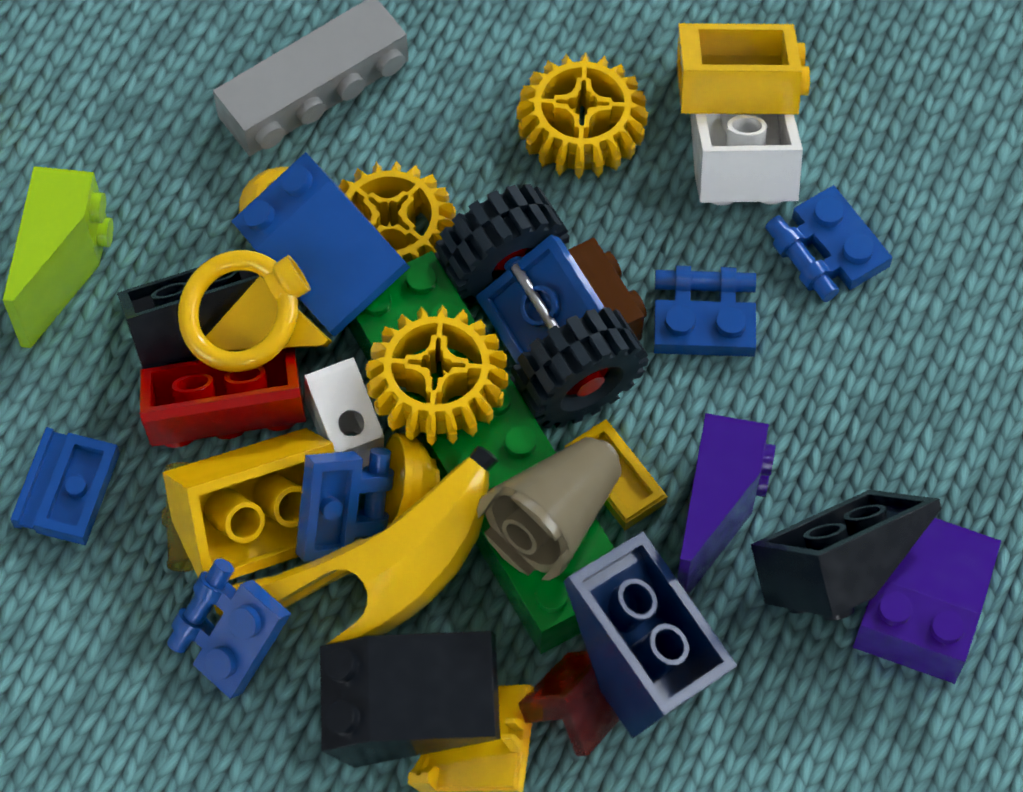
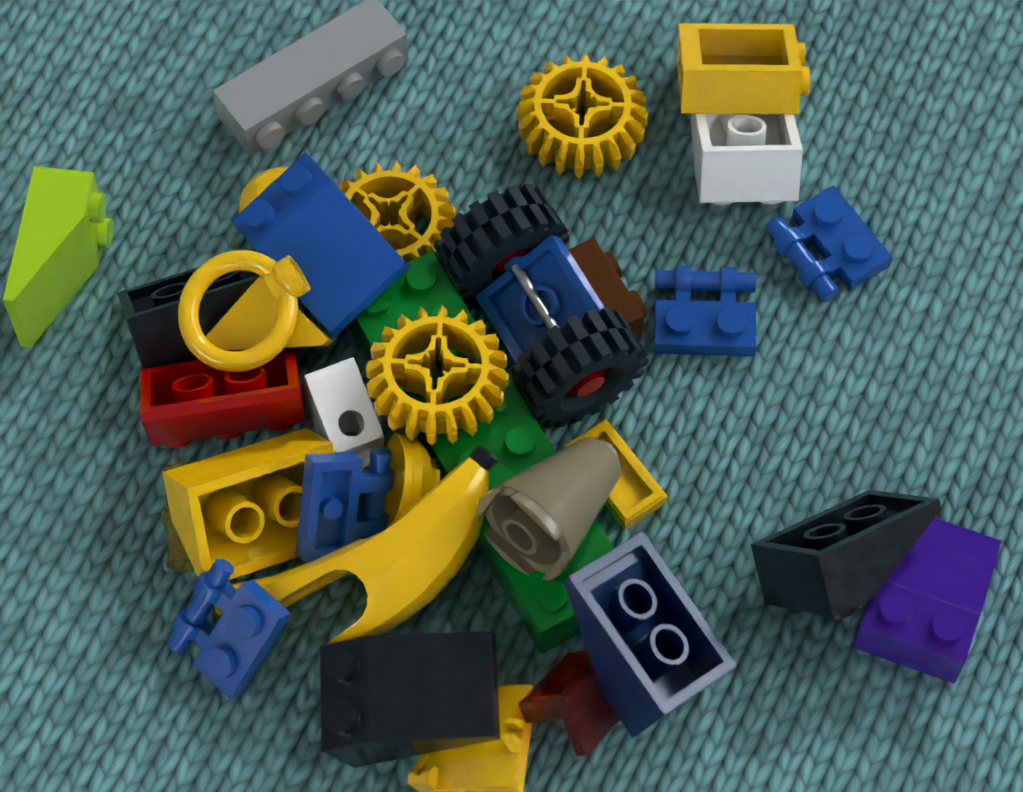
blue plate [10,427,120,546] -> none
dark purple slope [677,413,776,595] -> none

